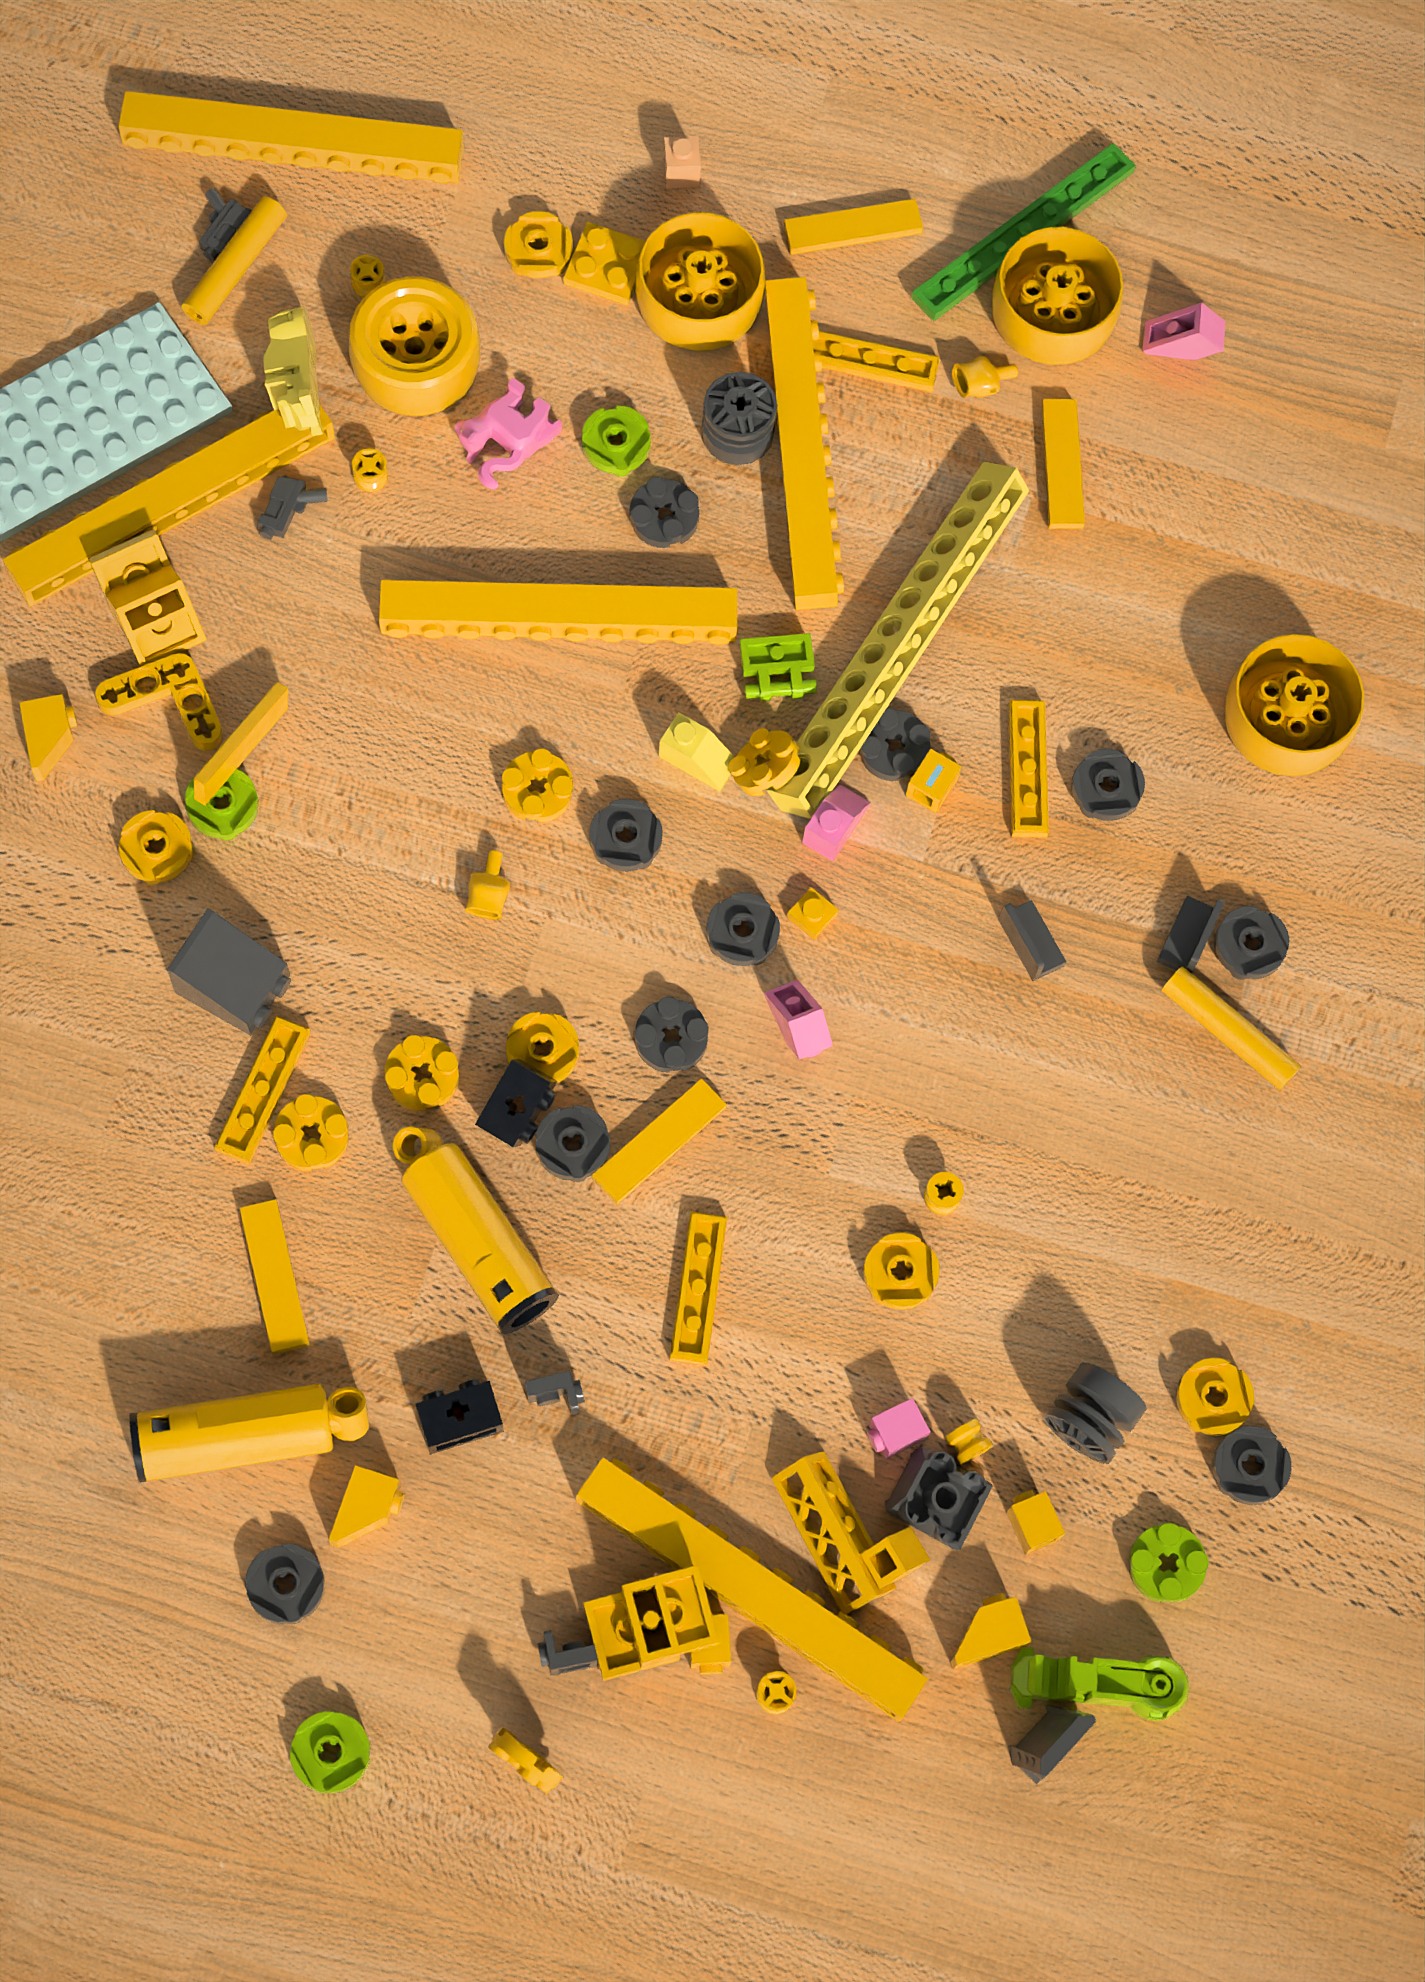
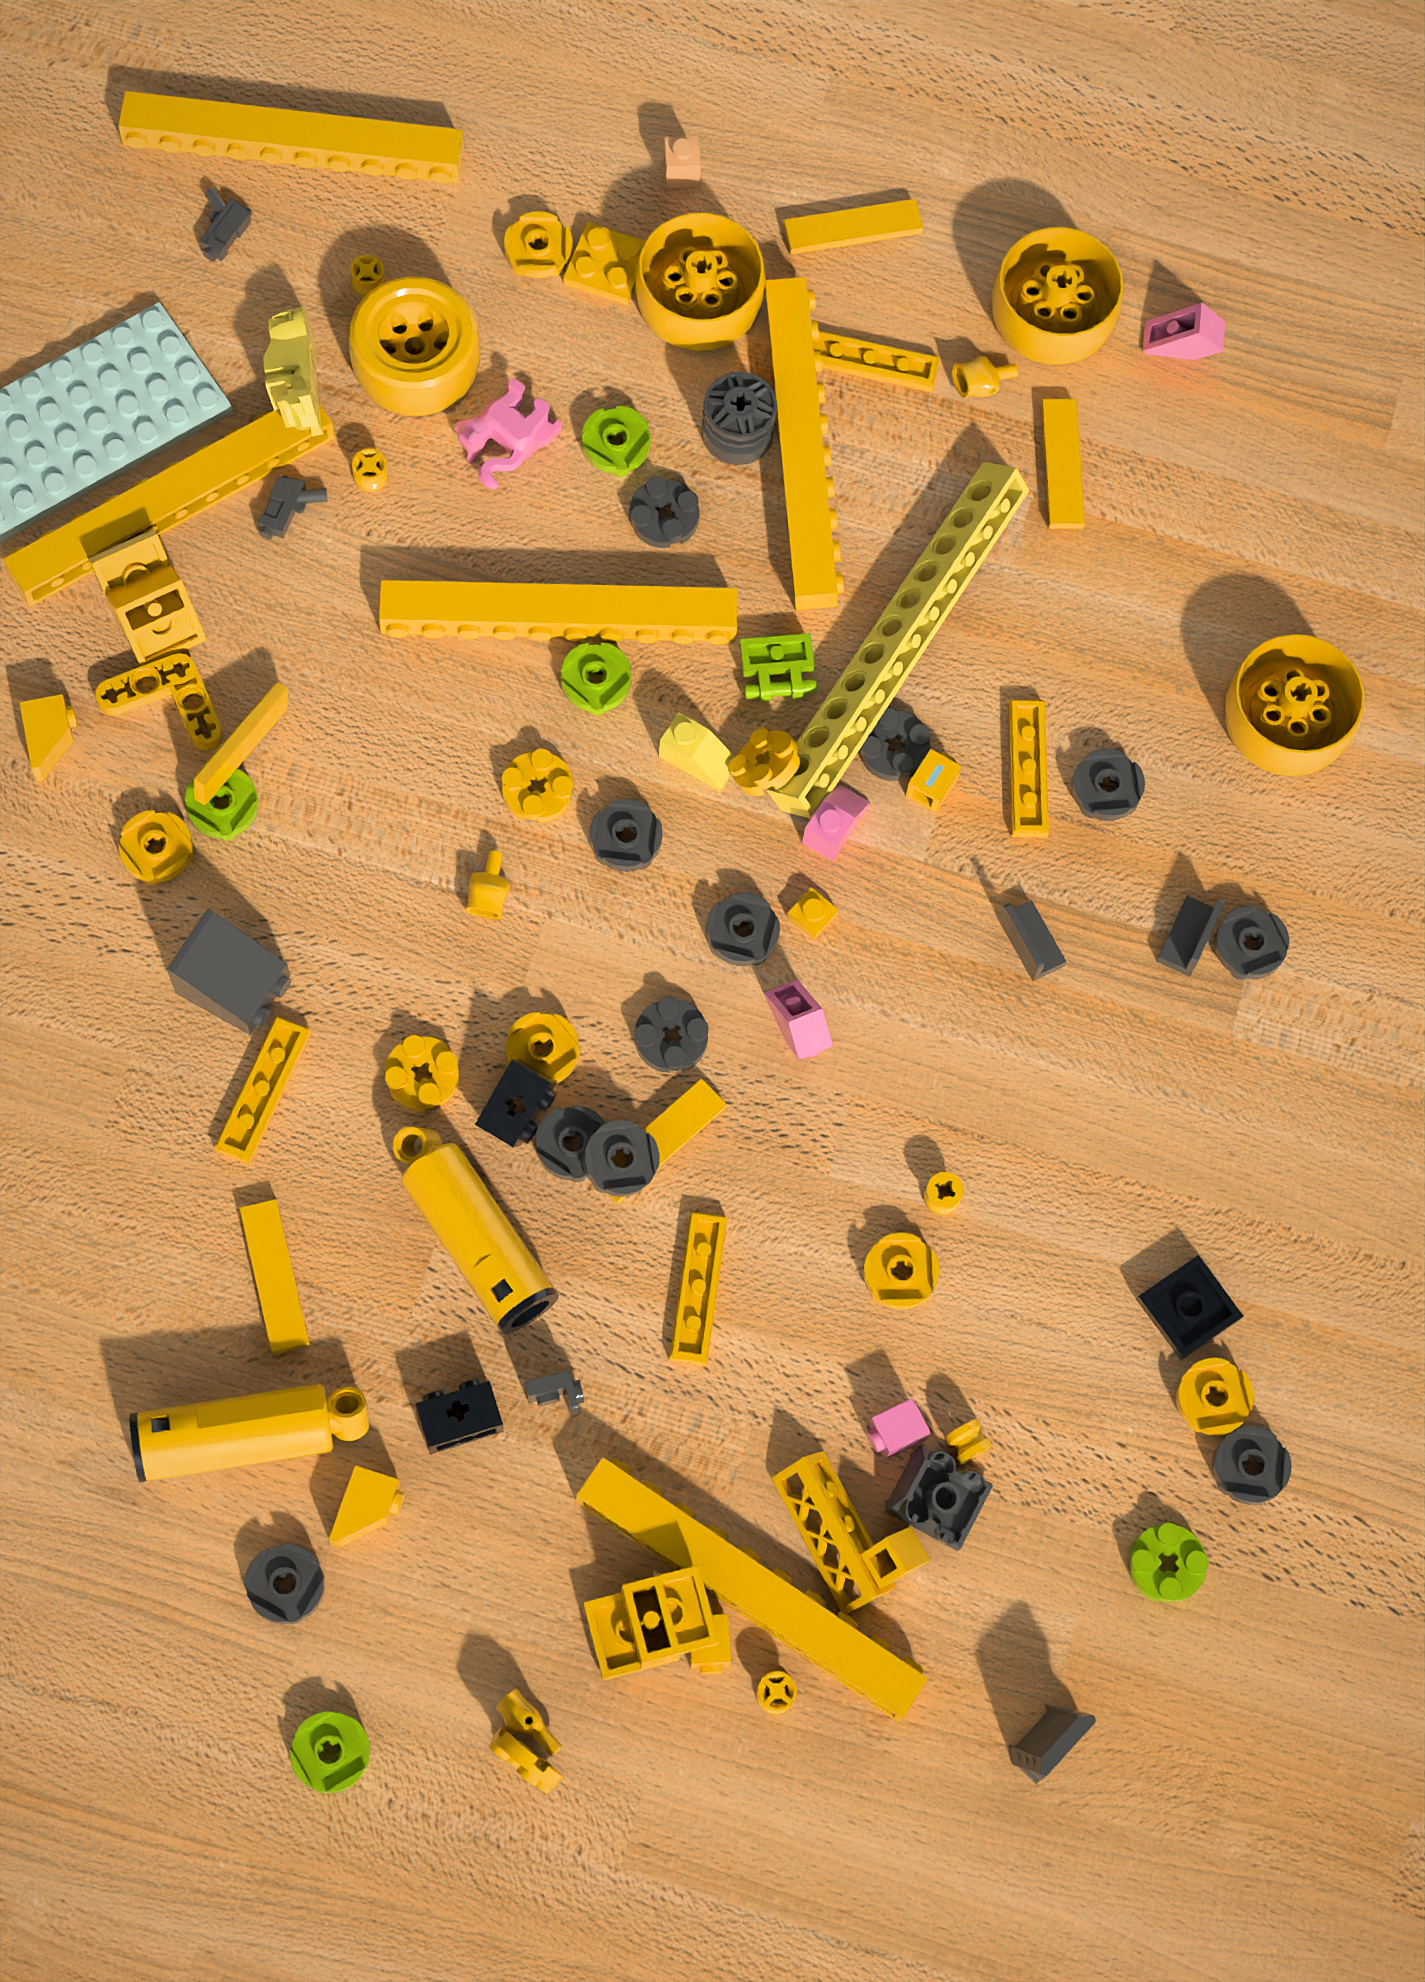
yellow piece [181,196,287,325] -> none
yellow plate [273,1094,349,1171] -> none
dark grey bracket [538,1630,598,1676] -> none
bright green plate [911,143,1136,322] -> none
yellow slope [950,1593,1032,1670] -> none
yellow brick [1006,1490,1066,1555] -> none
lime piece [1010,1647,1190,1721] -> none
dark grey wheel [1043,1362,1147,1464] -> none
yellow piece [1161,966,1301,1091] -> none
none -> yellow piece [496,1689,562,1757]
none -> lime plate [560,642,632,715]
none -> dark grey plate [583,1120,660,1197]
none -> black plate [1136,1255,1244,1361]

